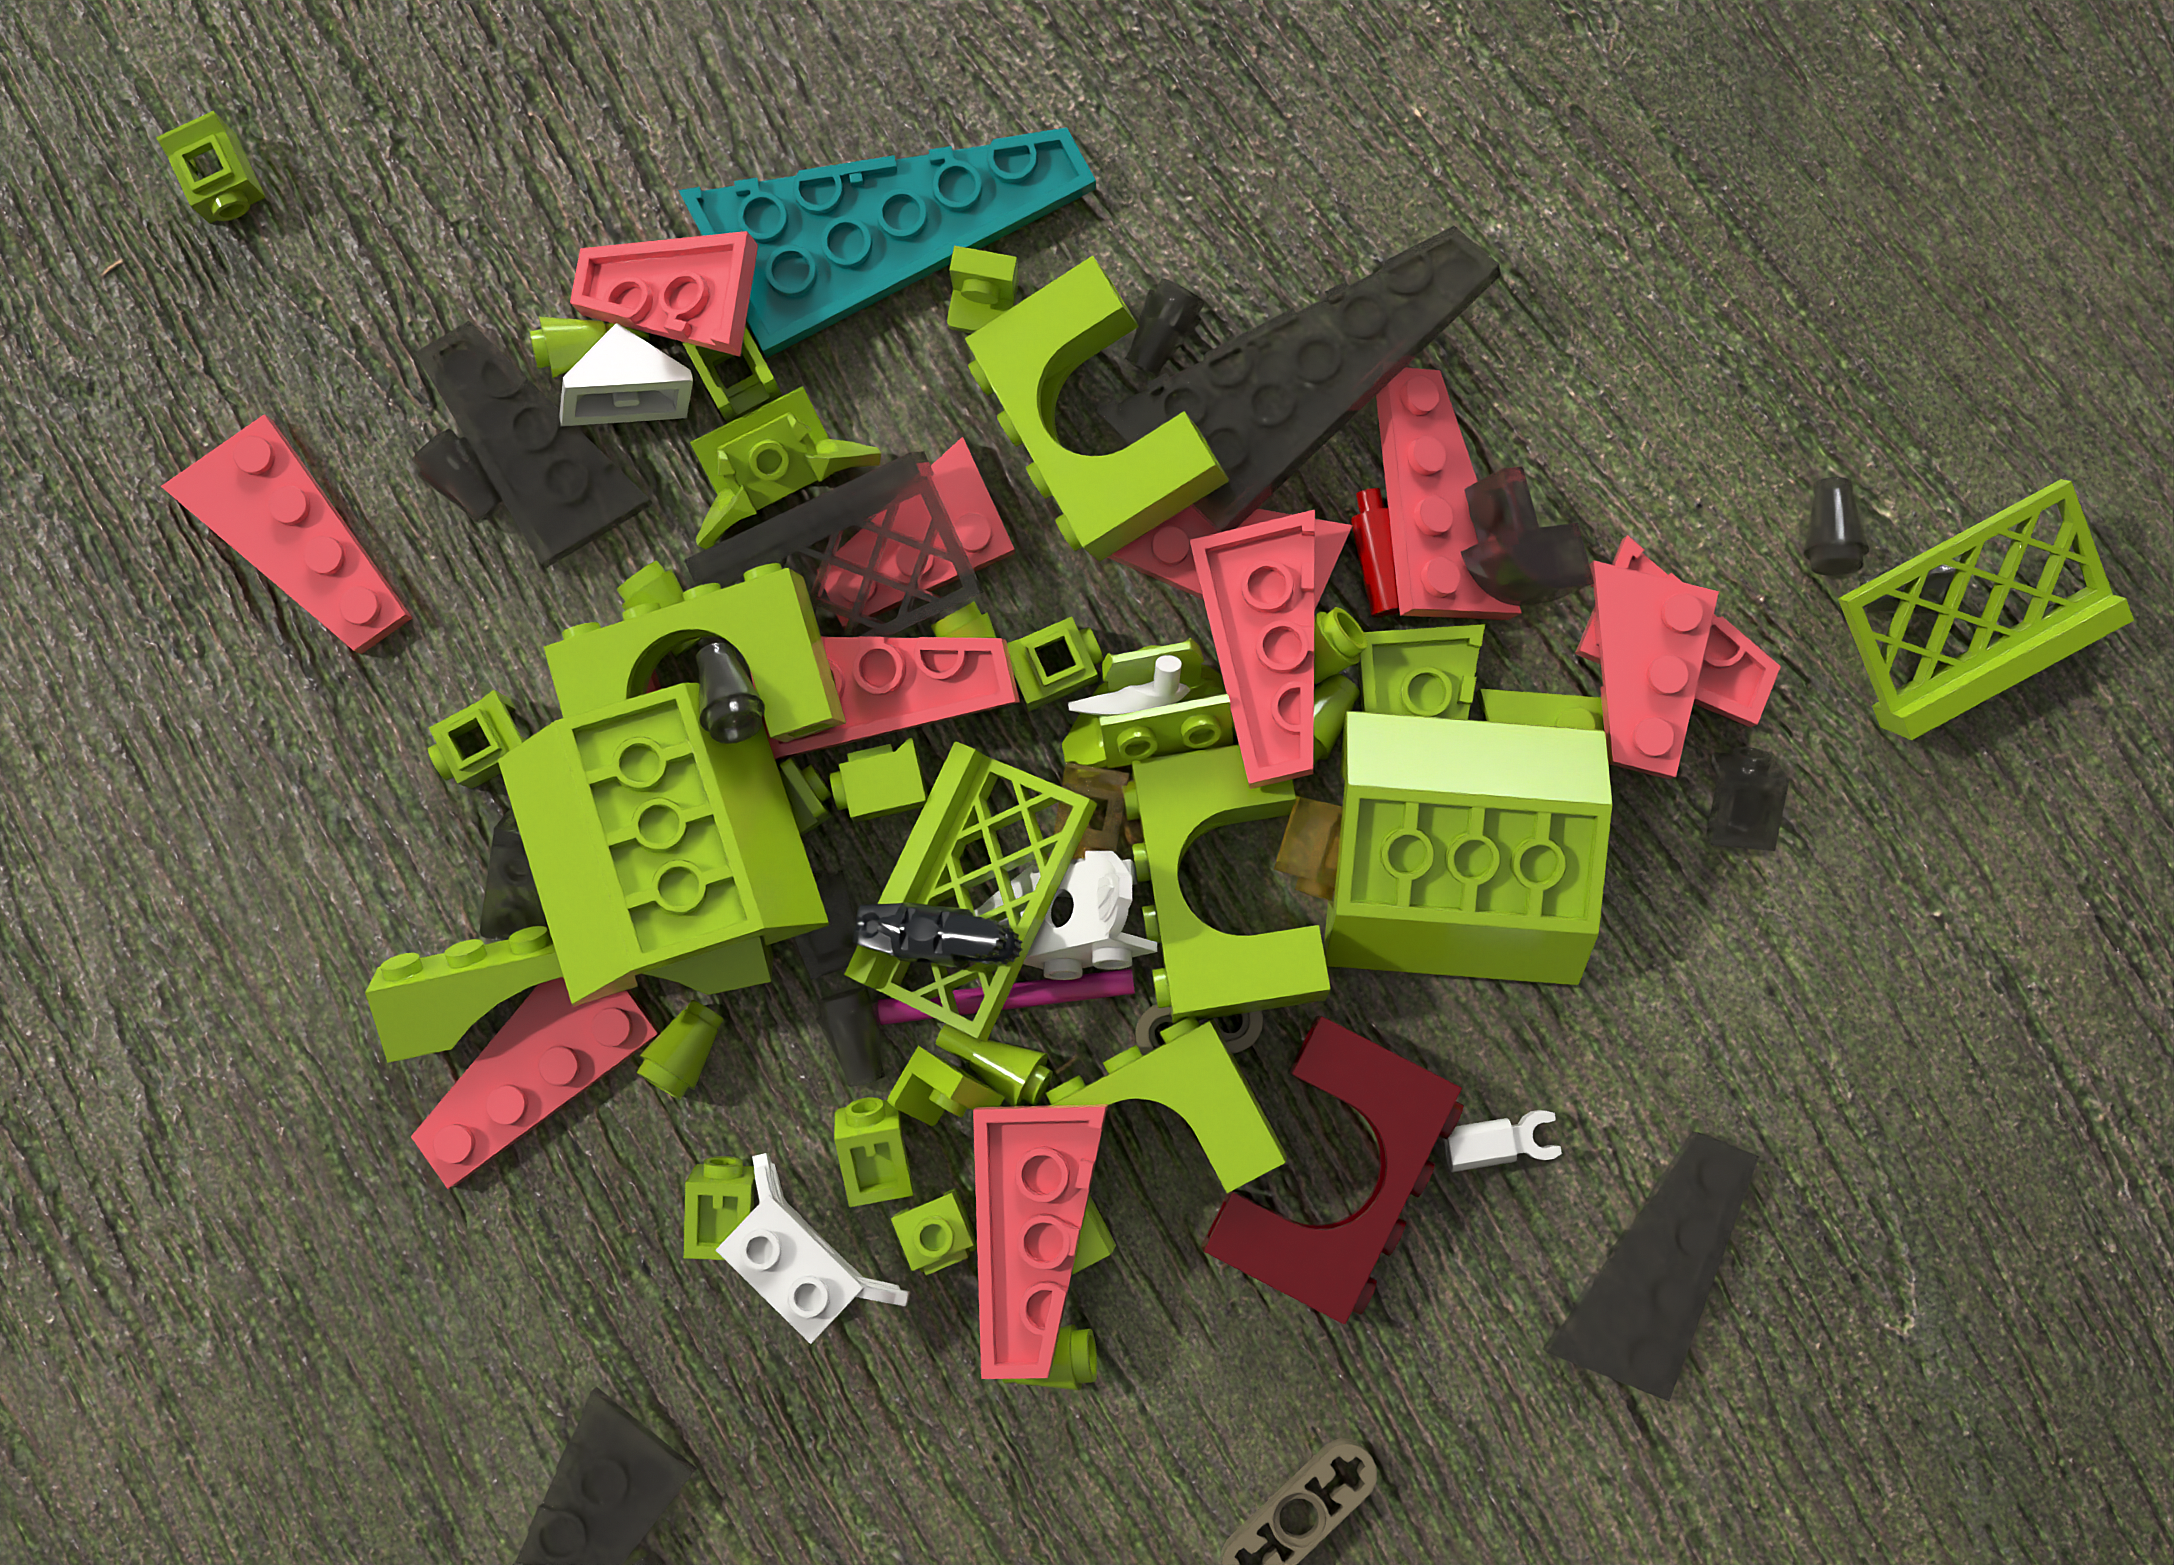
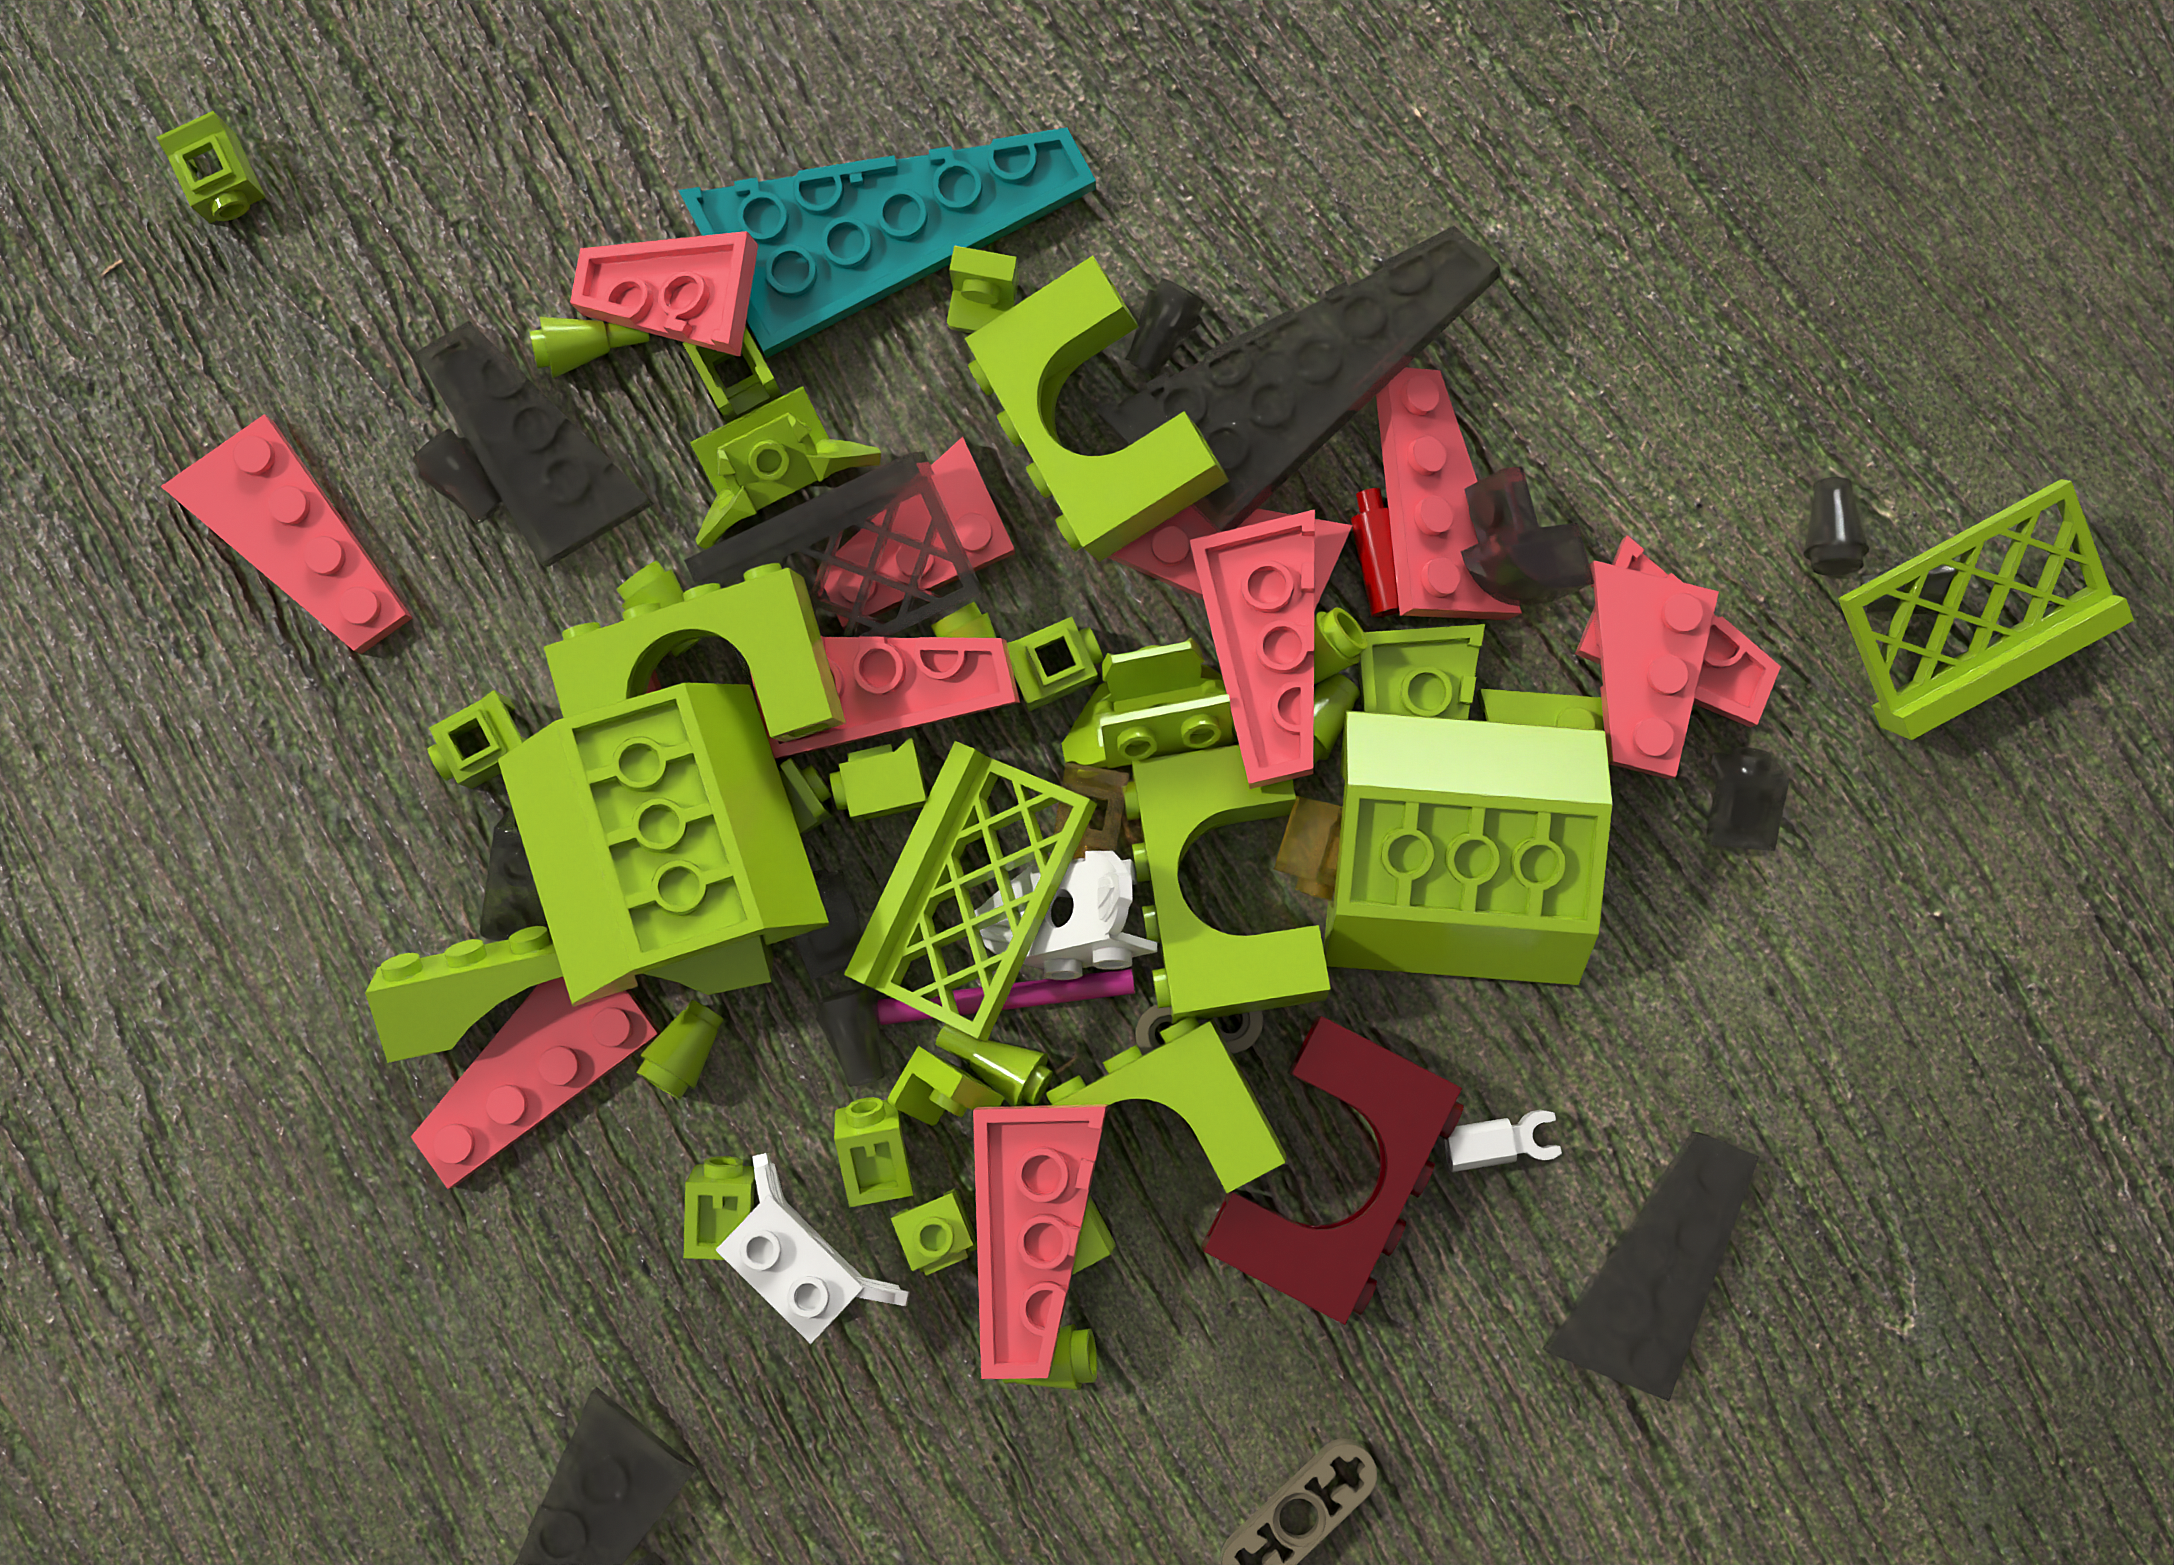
white slope [559,323,693,426] -> none
clear smoke cone [696,643,765,744] -> none
black hinge [852,902,1023,968] -> none
white bar [1068,655,1190,716] -> none

